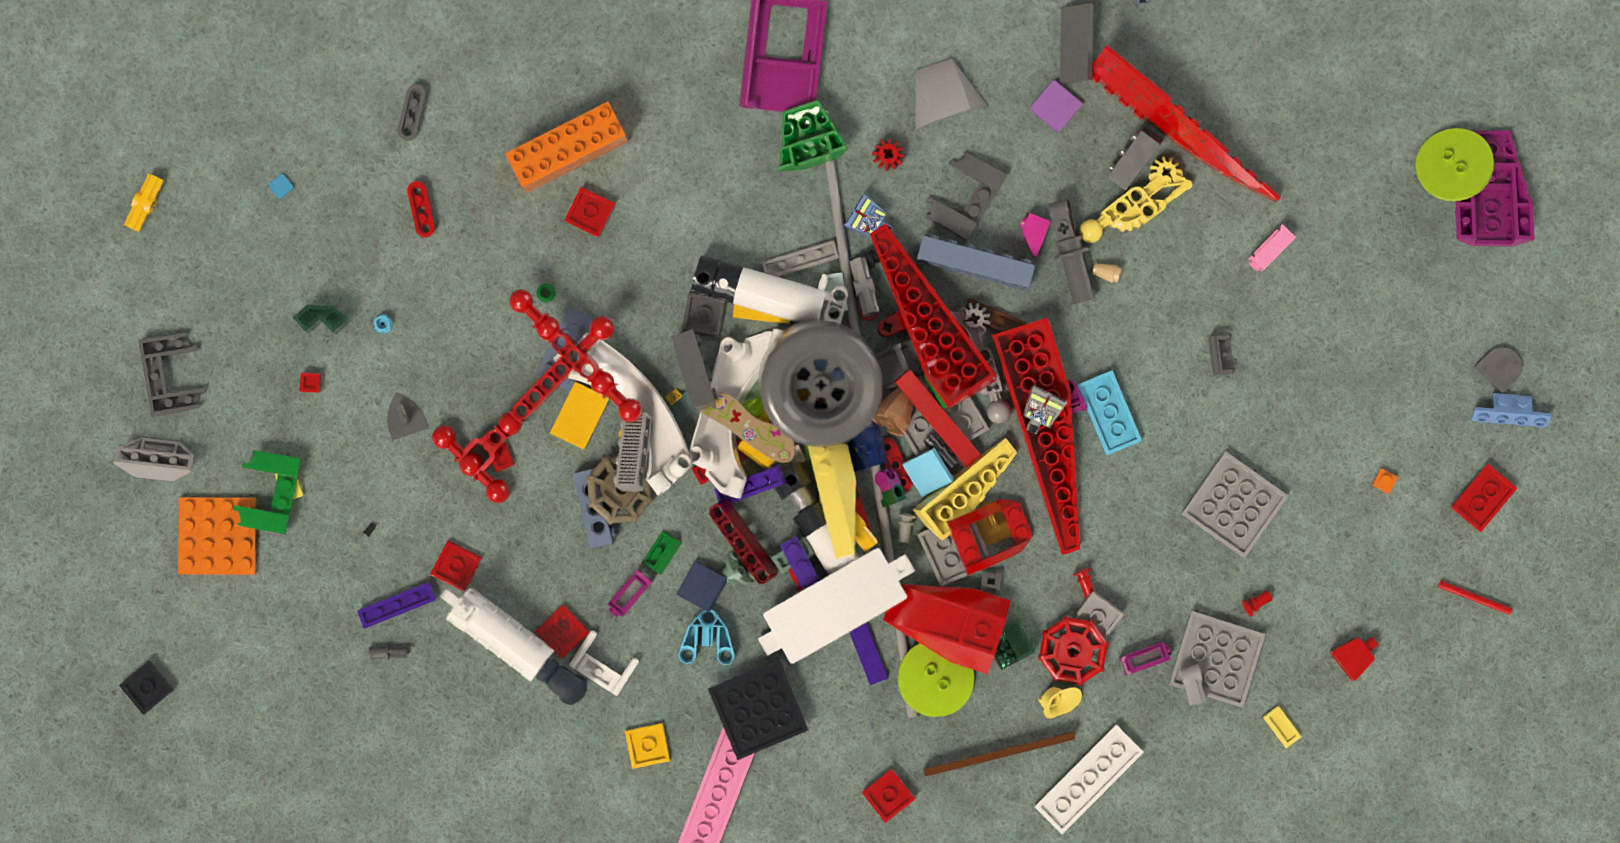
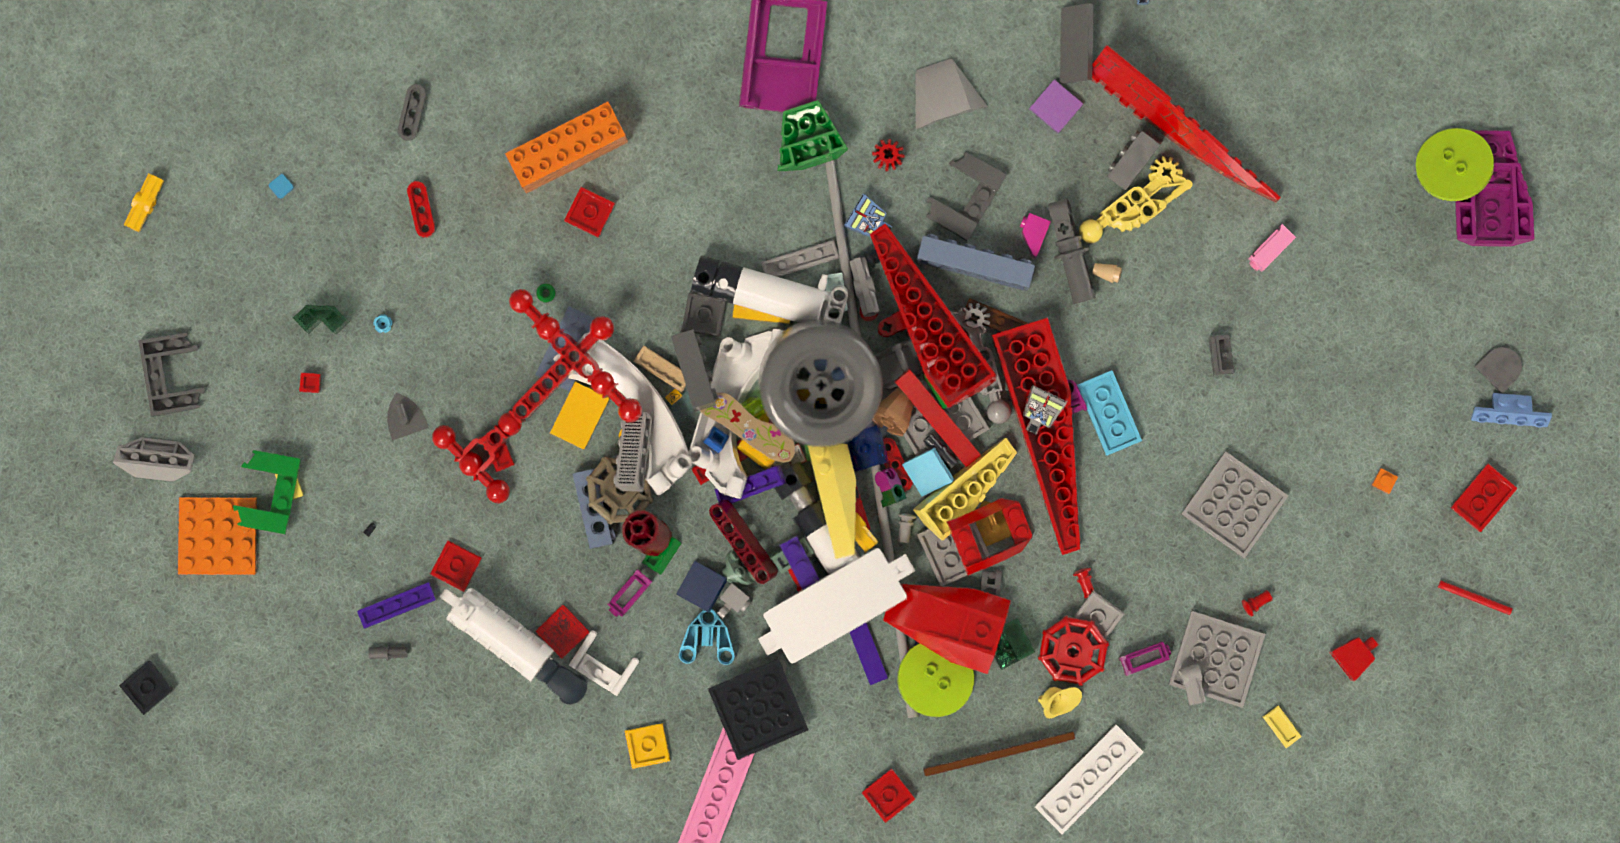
none -> dark red cylinder [622,511,672,556]
none -> tan plate [633,346,686,393]
none -> blue brick [703,426,730,453]
none -> light grey brick [717,584,750,618]

